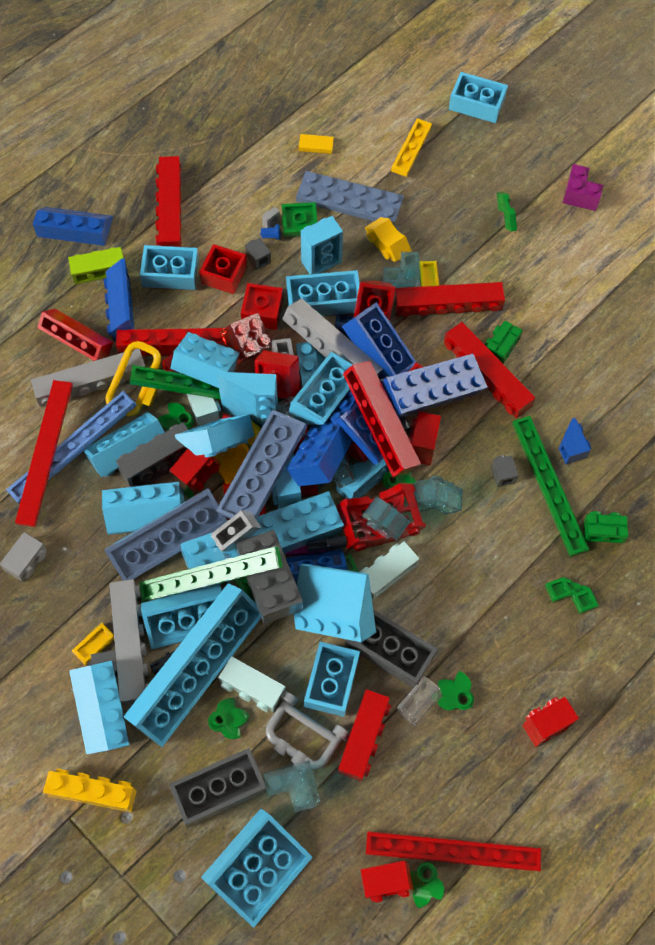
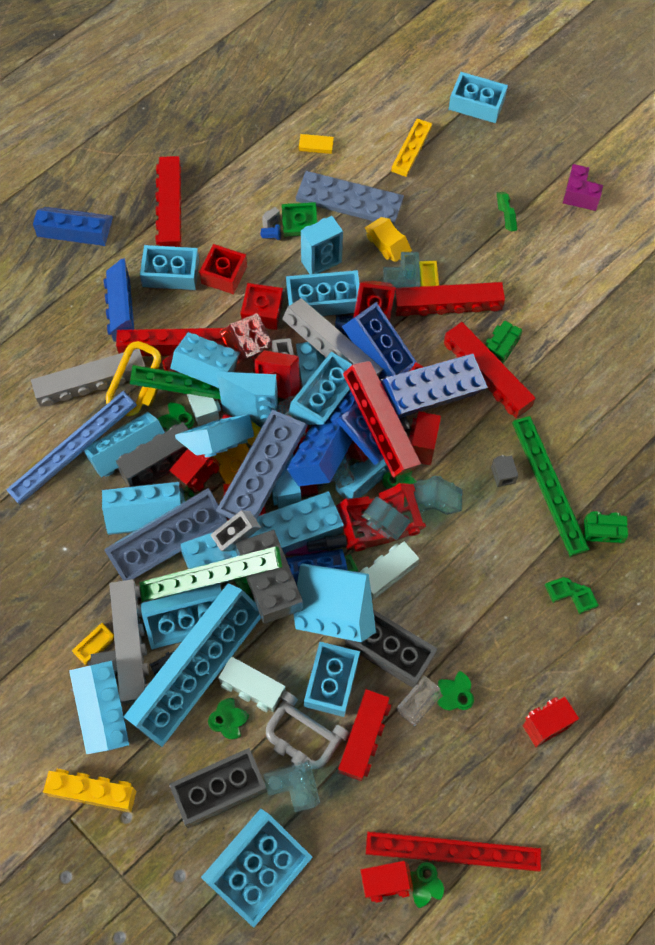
light grey brick [0,533,47,582] -> none
red tile [15,380,73,528] -> none
red brick [37,309,113,361] -> none
lime brick [68,247,124,285] -> none
dark grey brick [245,238,271,270] -> none
blue slope [559,418,591,464] -> none

